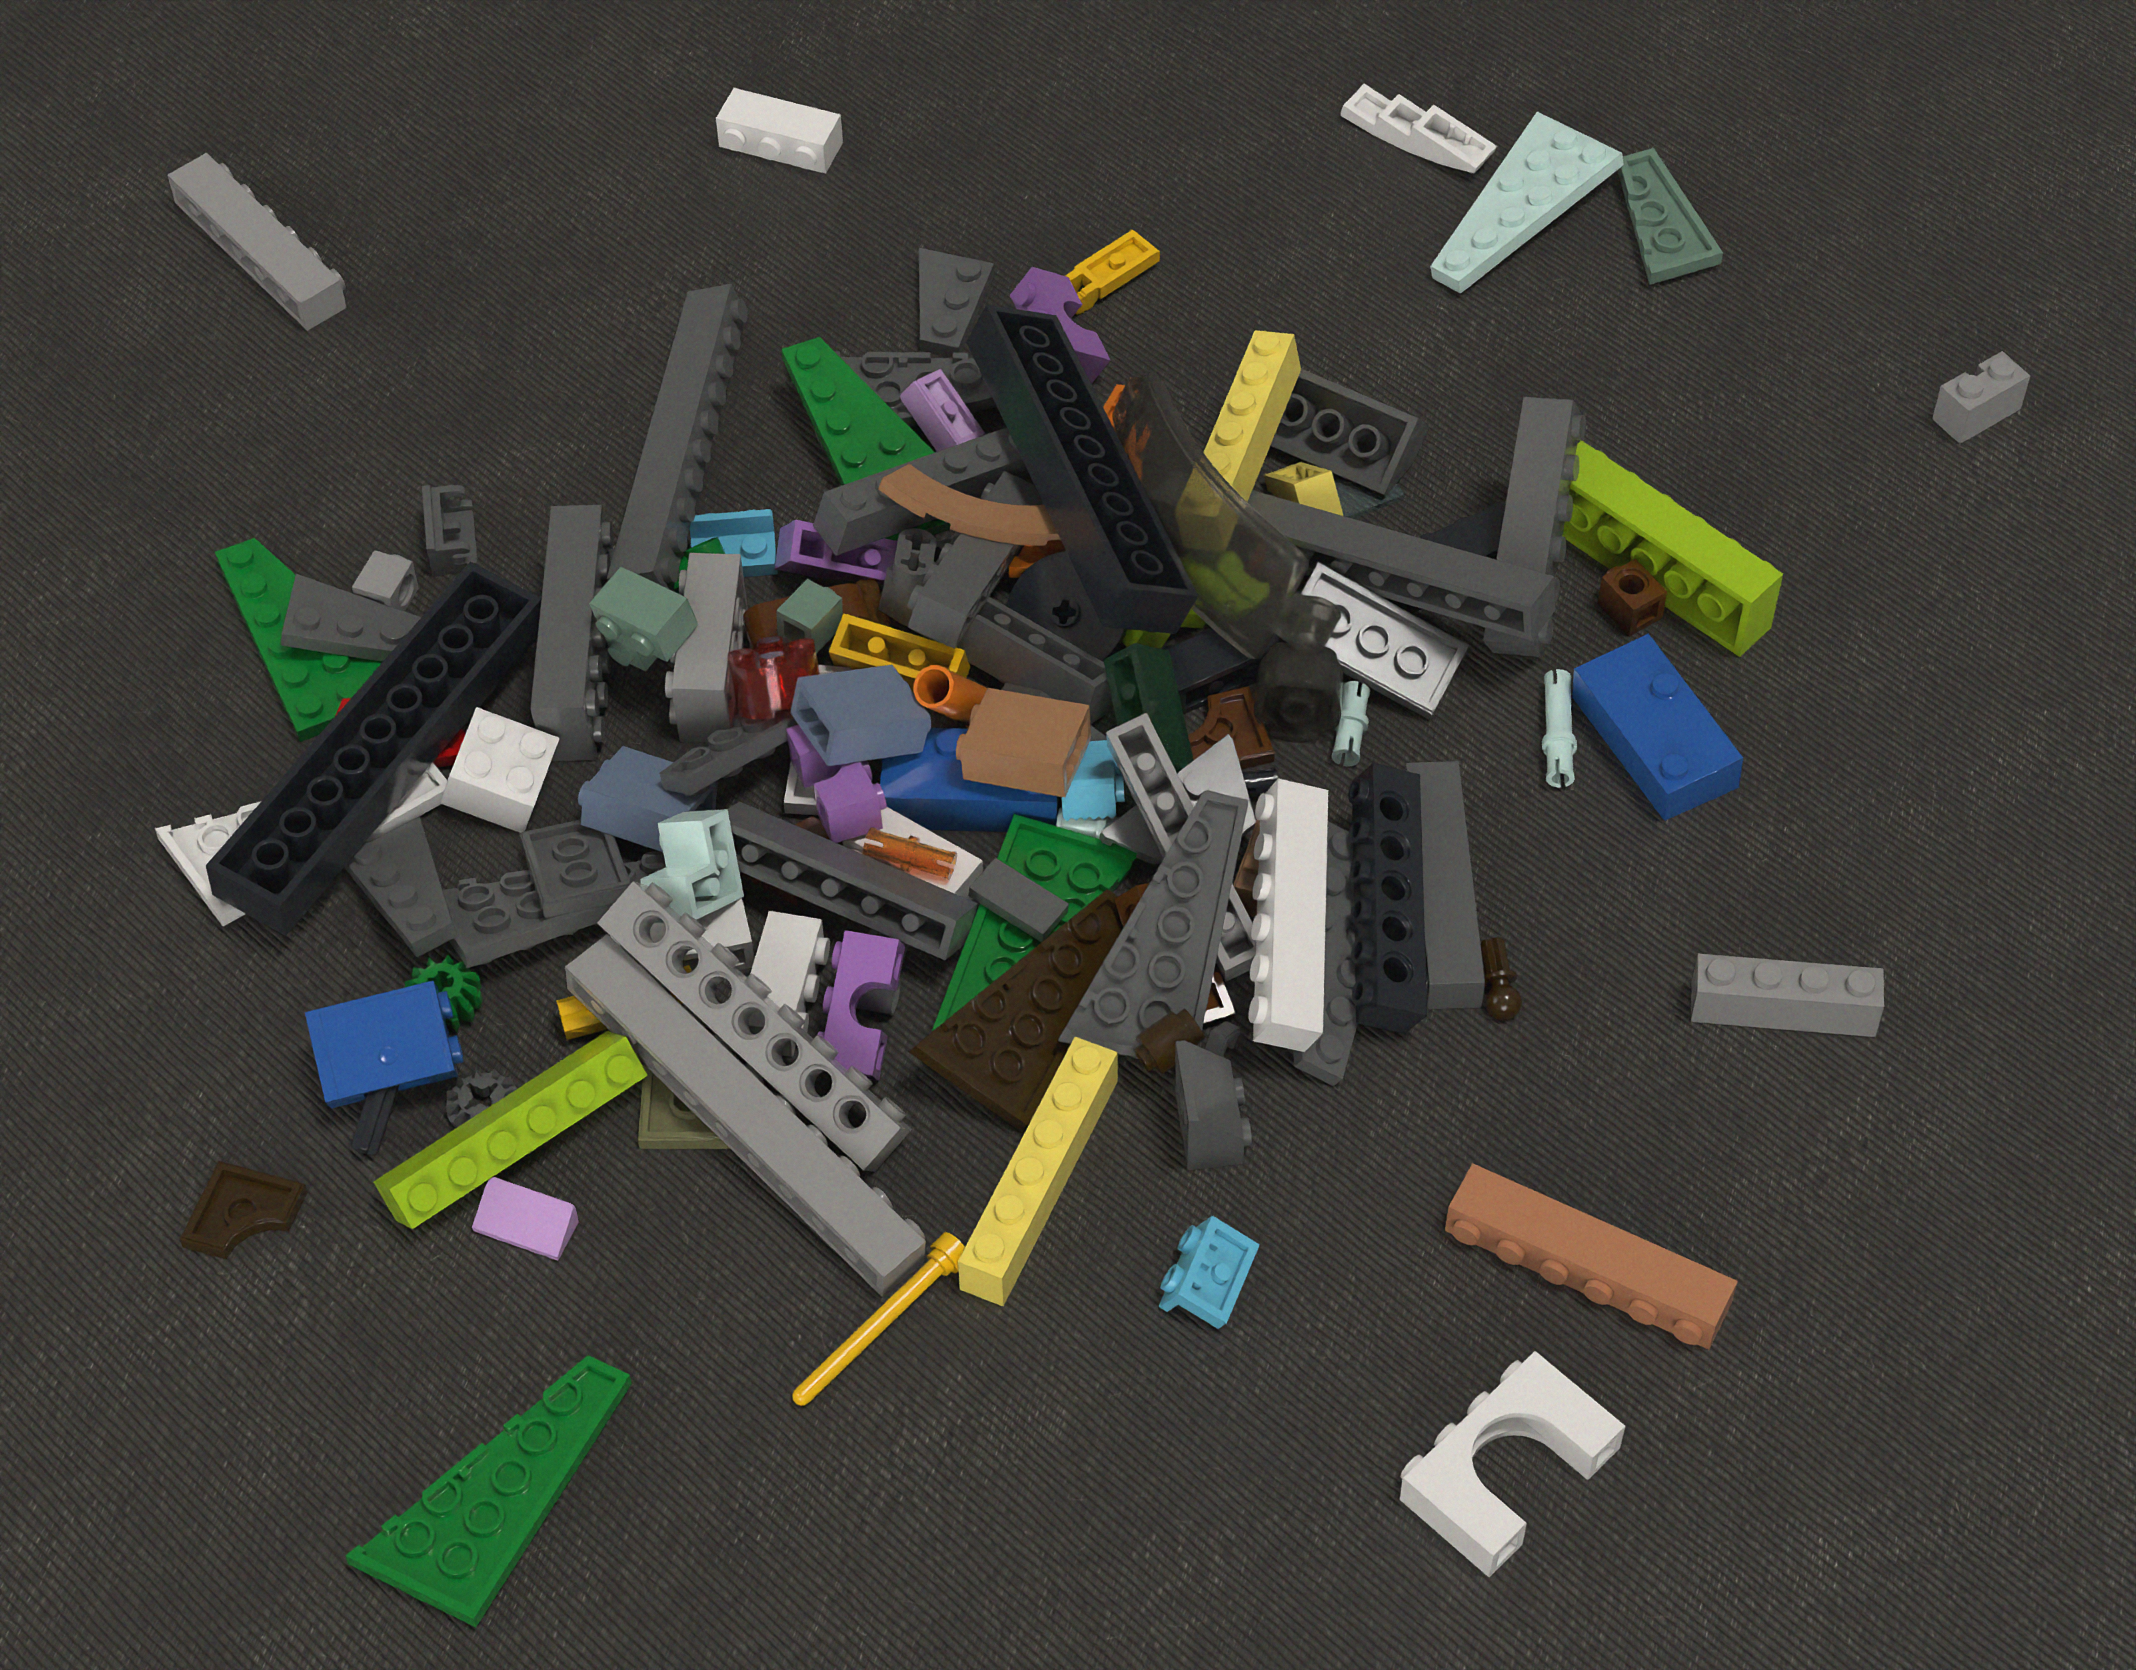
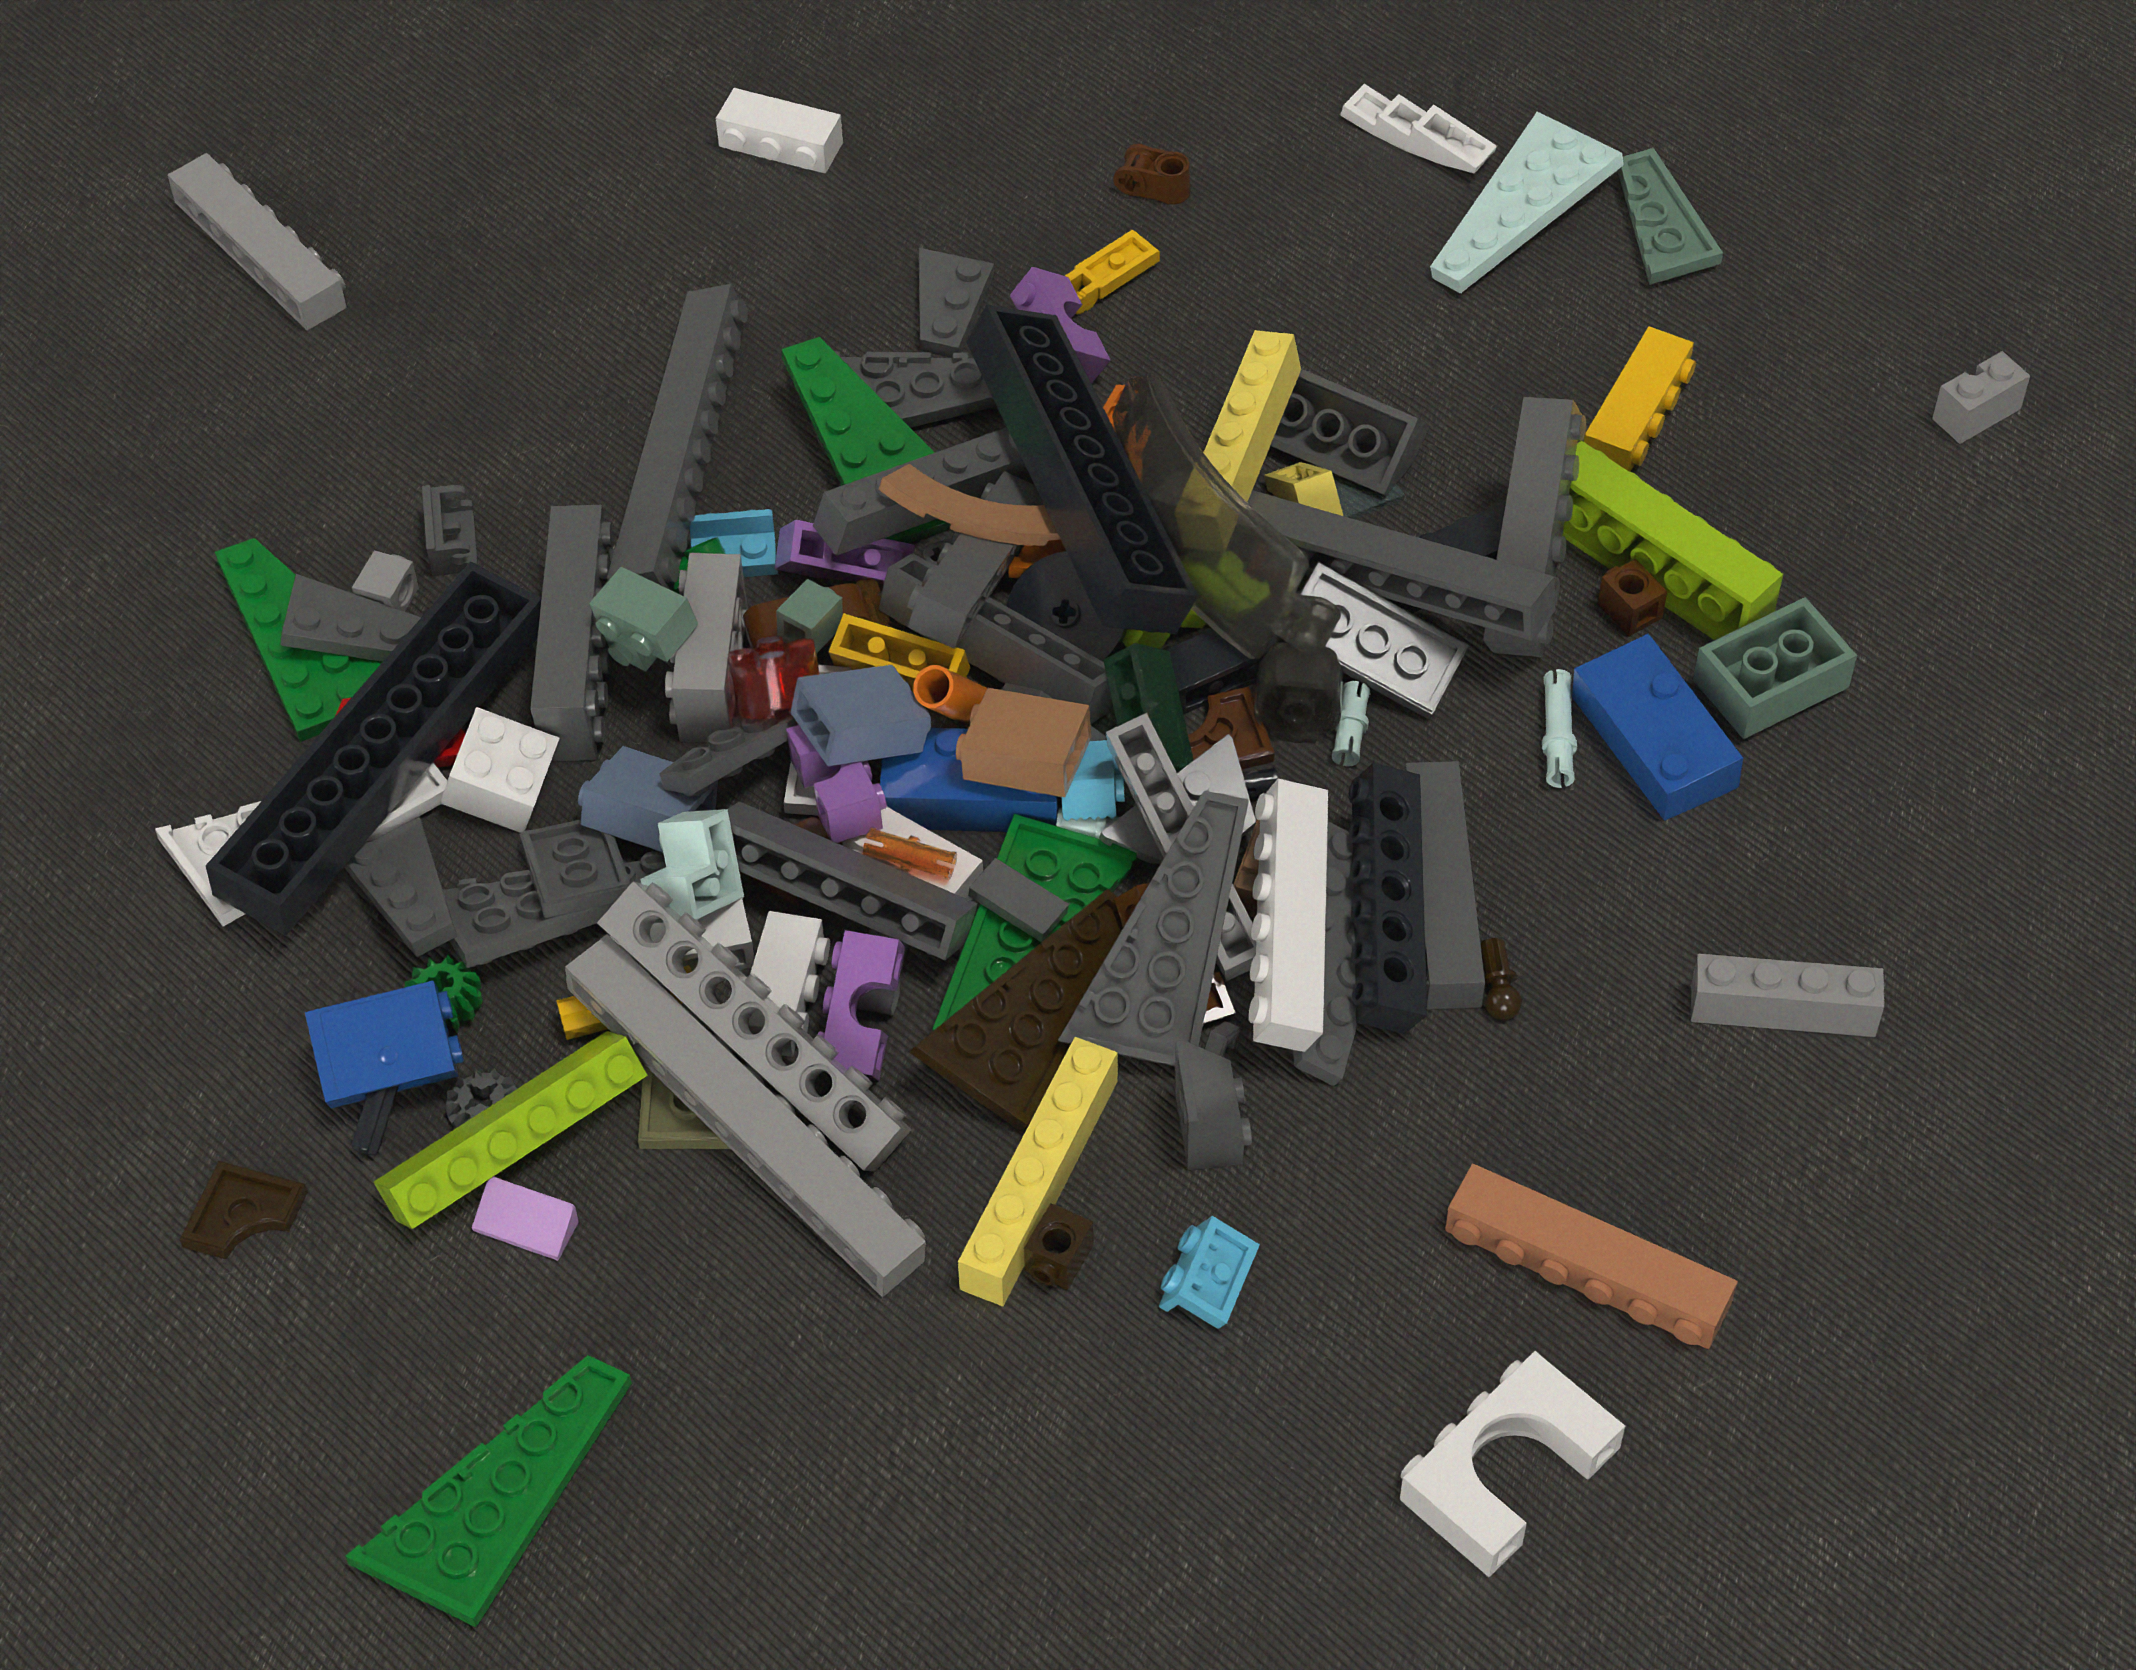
yellow piece [792,1232,965,1406] -> none
dark grey beam [891,528,936,592] -> none
lavender slope [900,369,986,452] -> none
dark brown brick [1133,1008,1205,1074] -> none
none -> dark brown brick [1024,1203,1094,1290]
none -> reddish brown piece [1113,144,1191,204]
none -> yellow brick [1584,326,1696,472]
none -> sand green brick [1693,597,1857,739]

